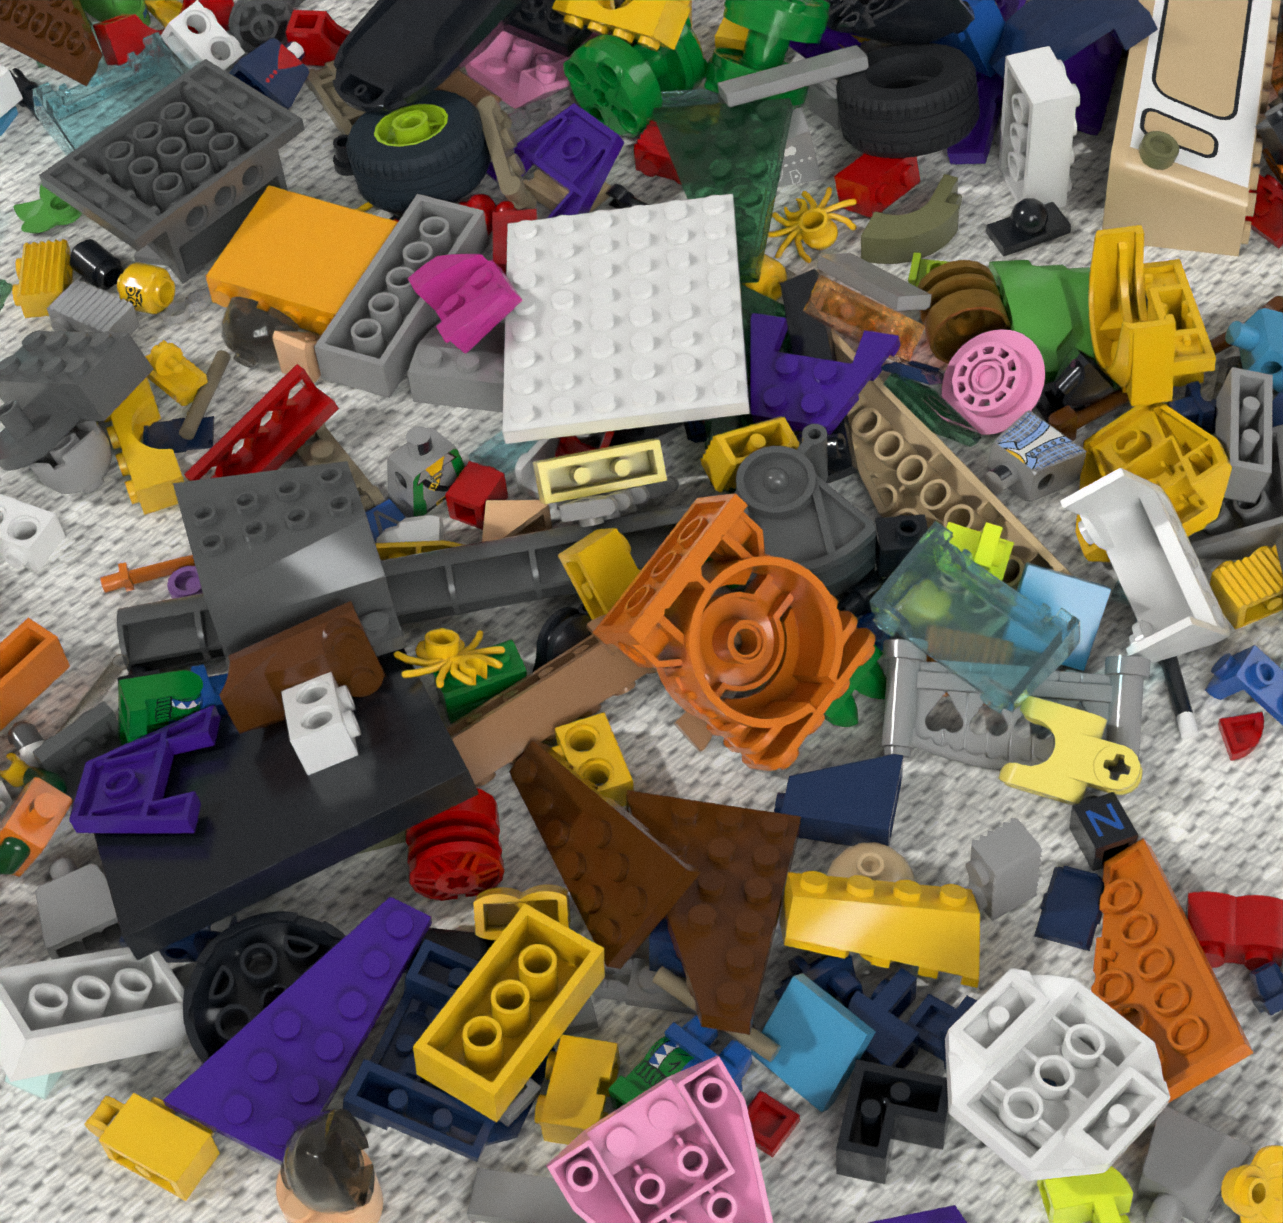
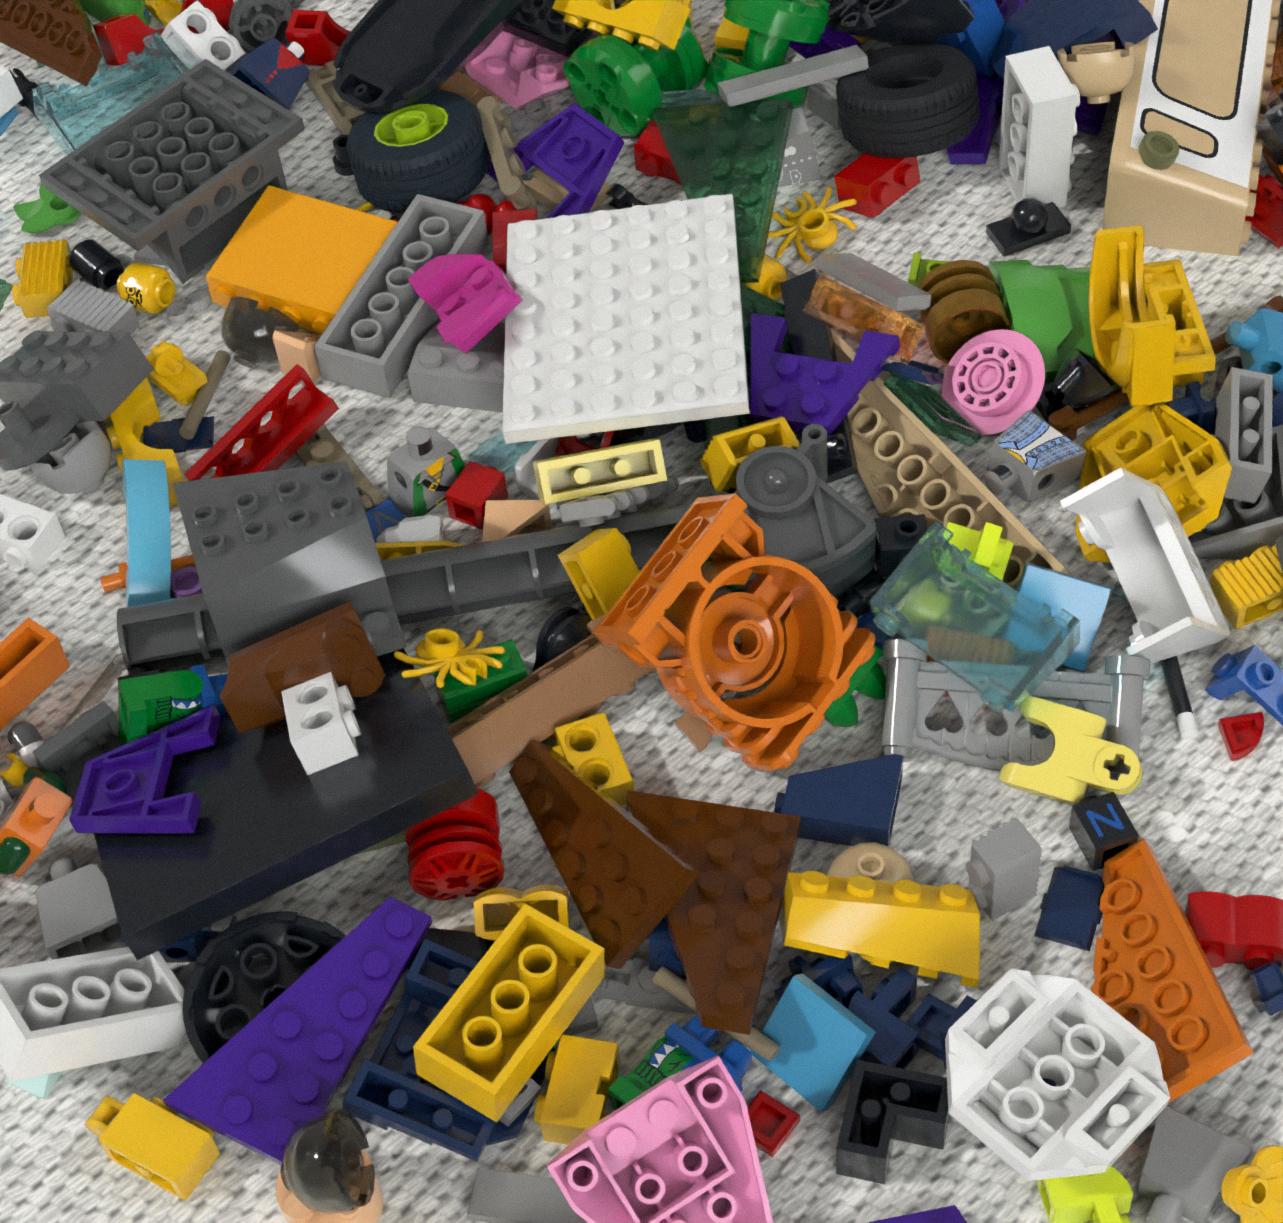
olive arch [861,174,962,264] -> none
none -> medium azure slope [123,459,171,607]
none -> tan cylinder [1057,42,1135,104]

